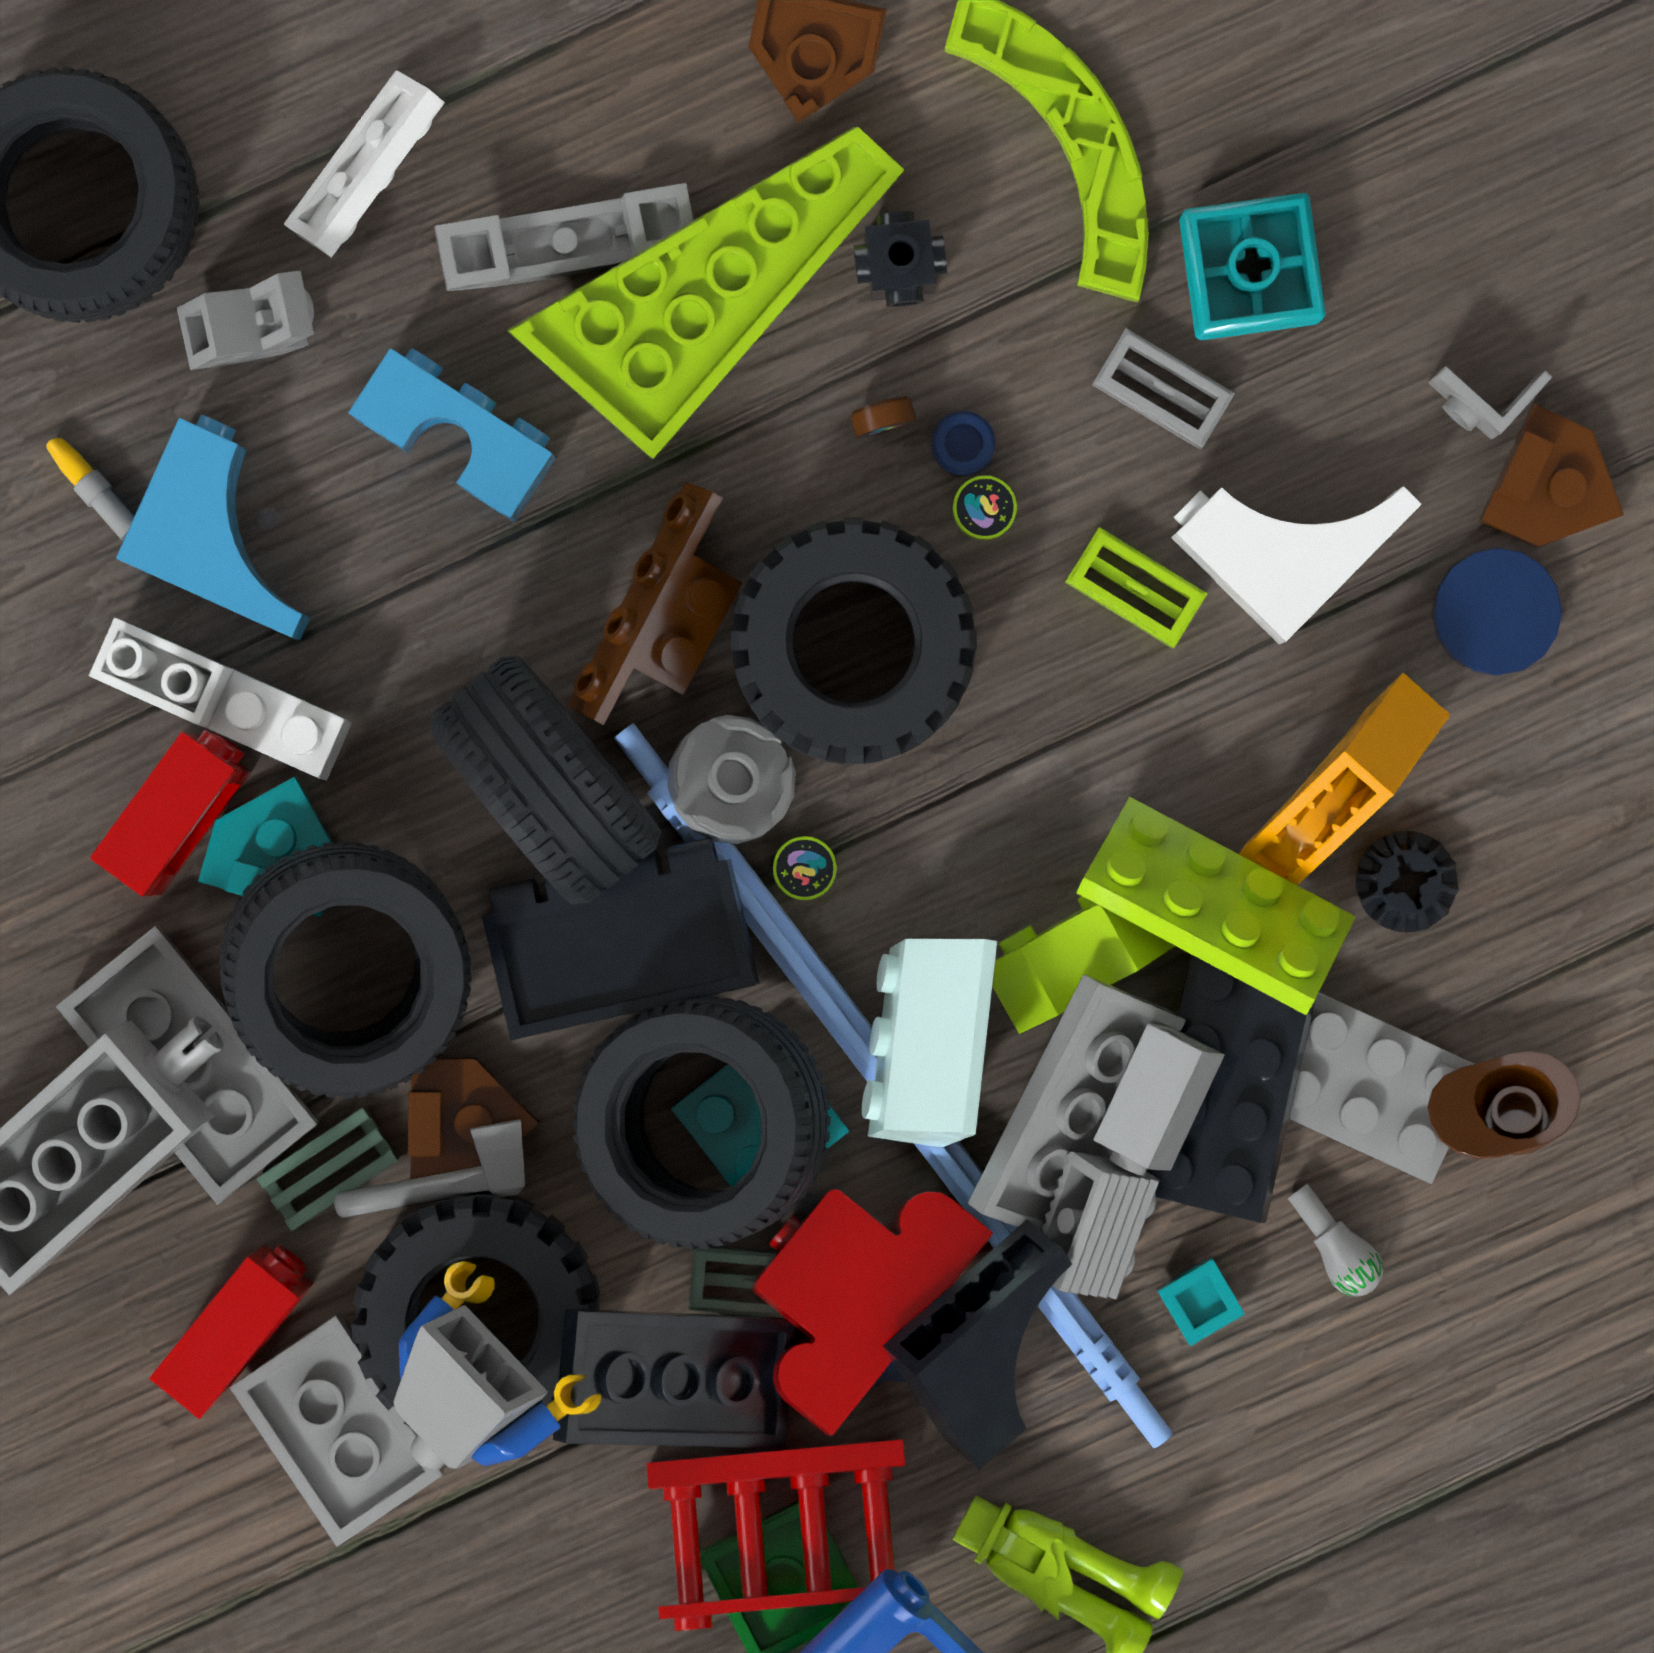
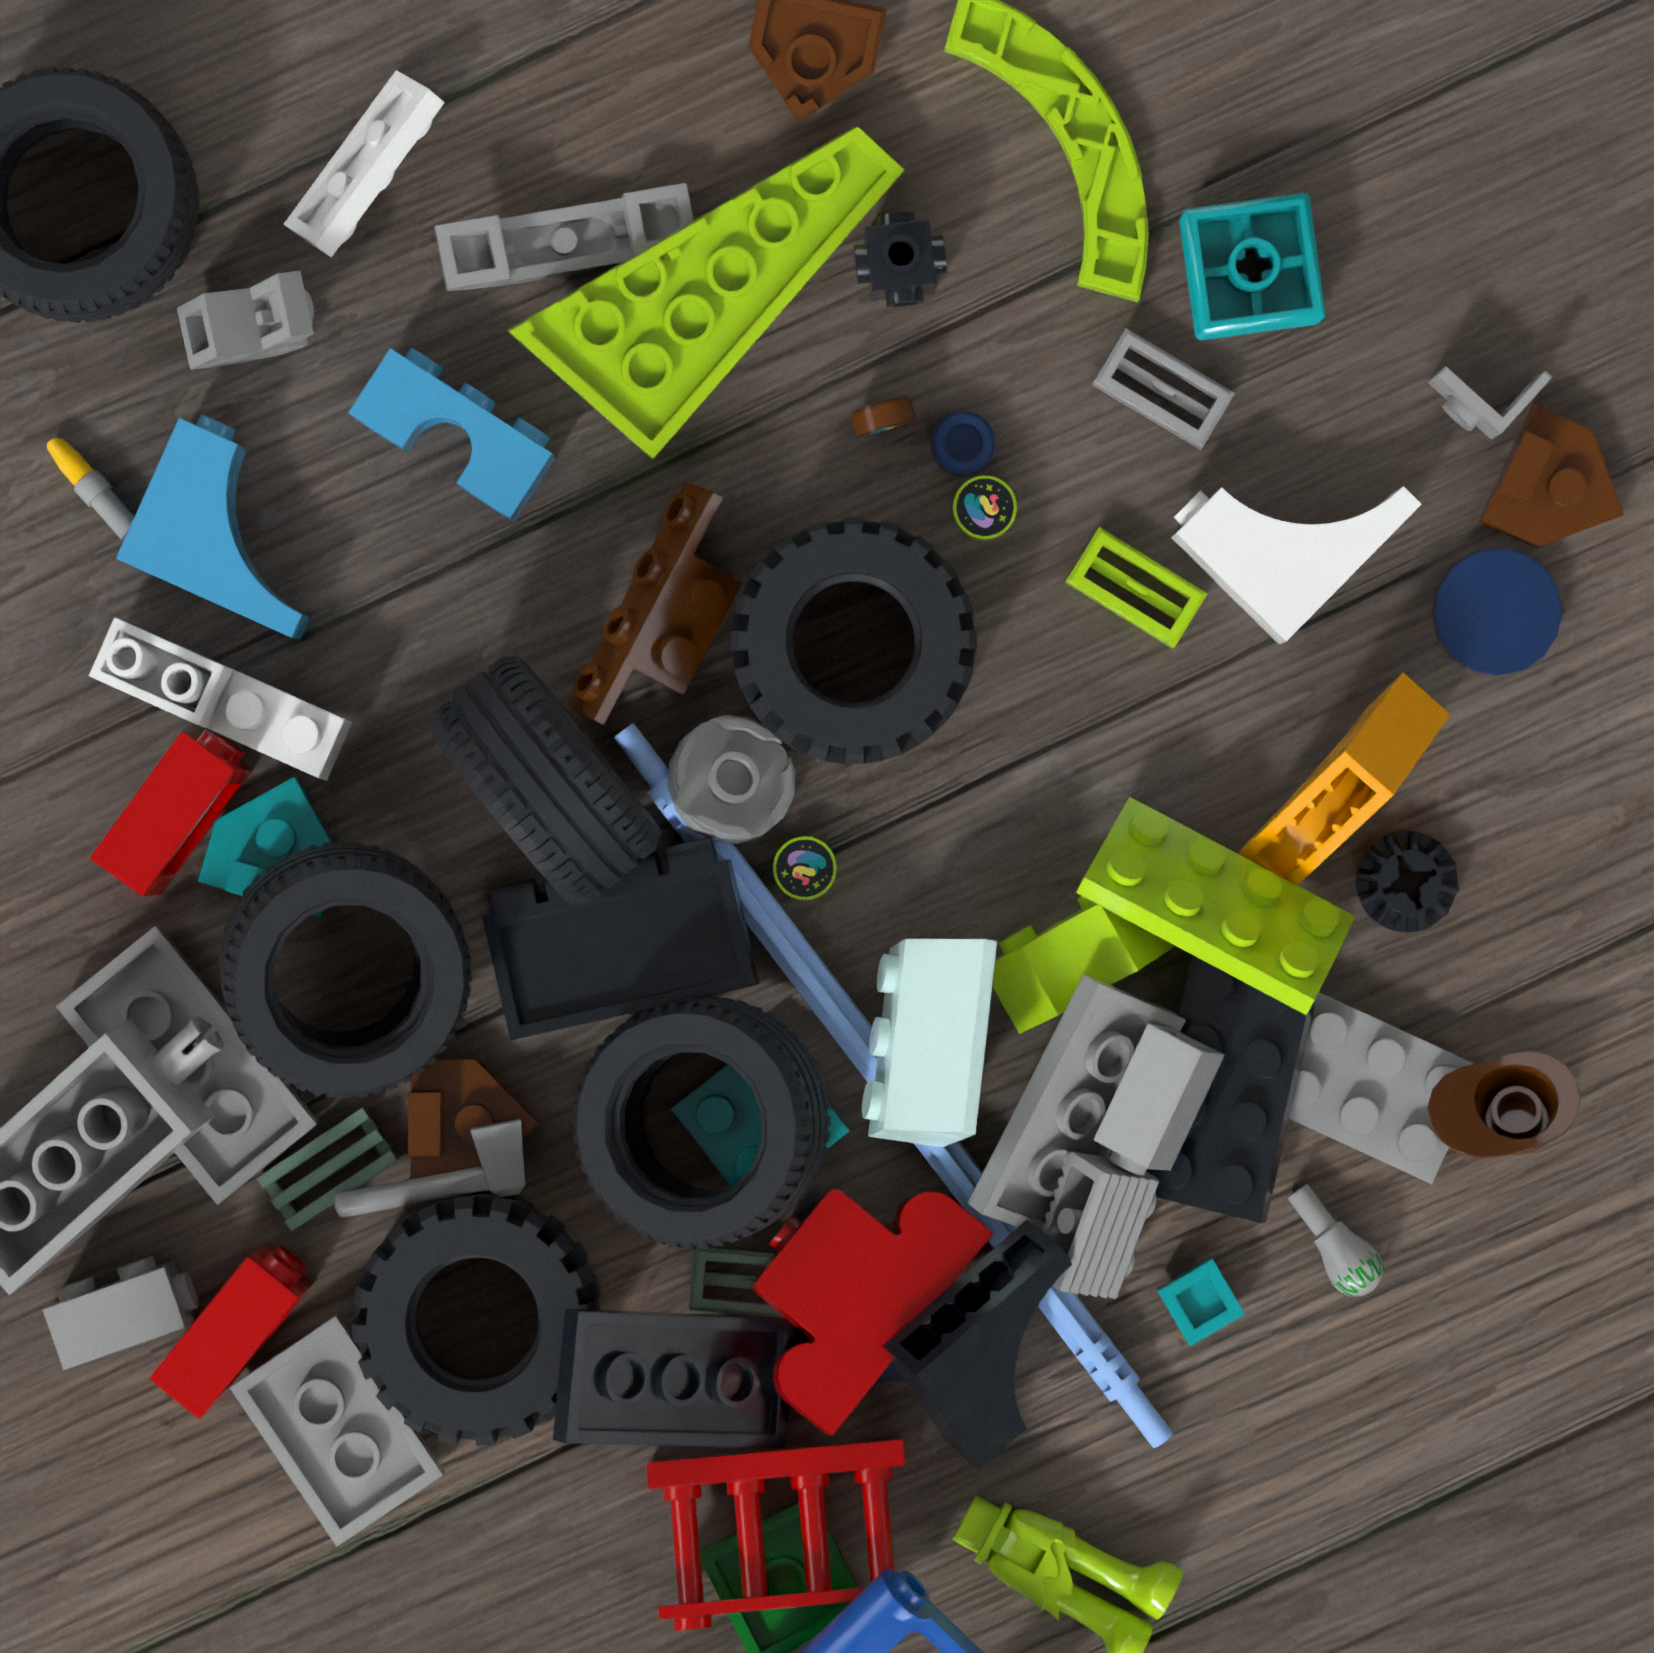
light grey torso [394,1261,602,1469] -> none
none -> light grey brick [42,1256,199,1370]

